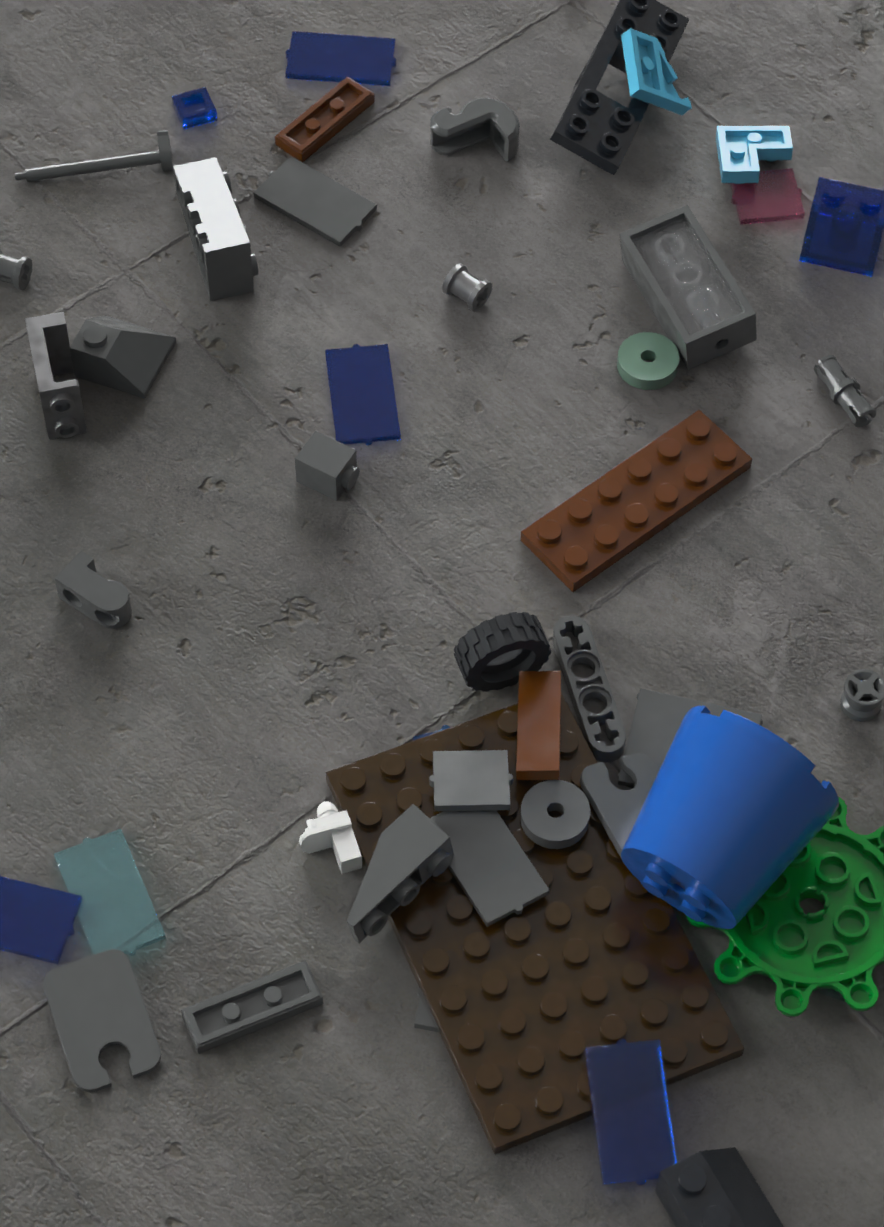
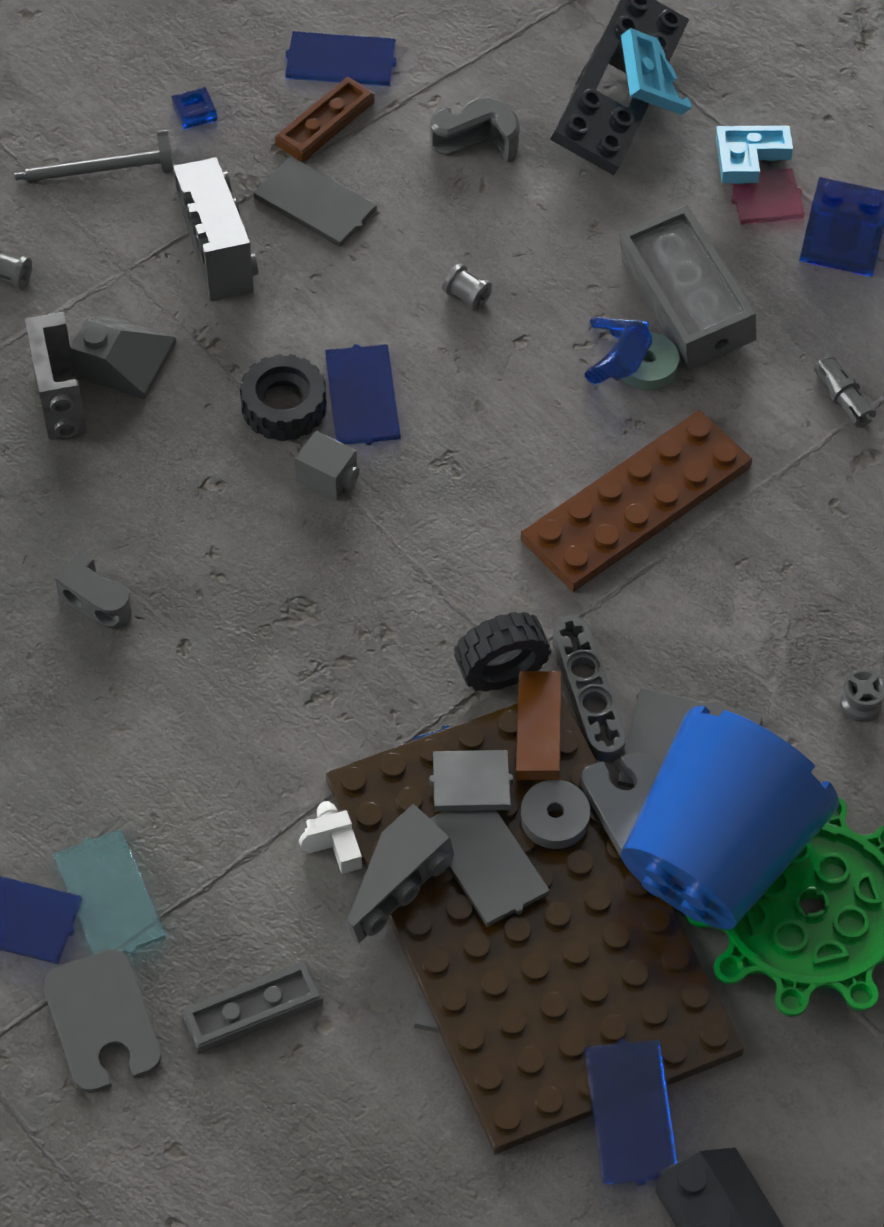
none -> black tyre [240,354,327,441]
none -> clear blue helmet [584,317,652,384]

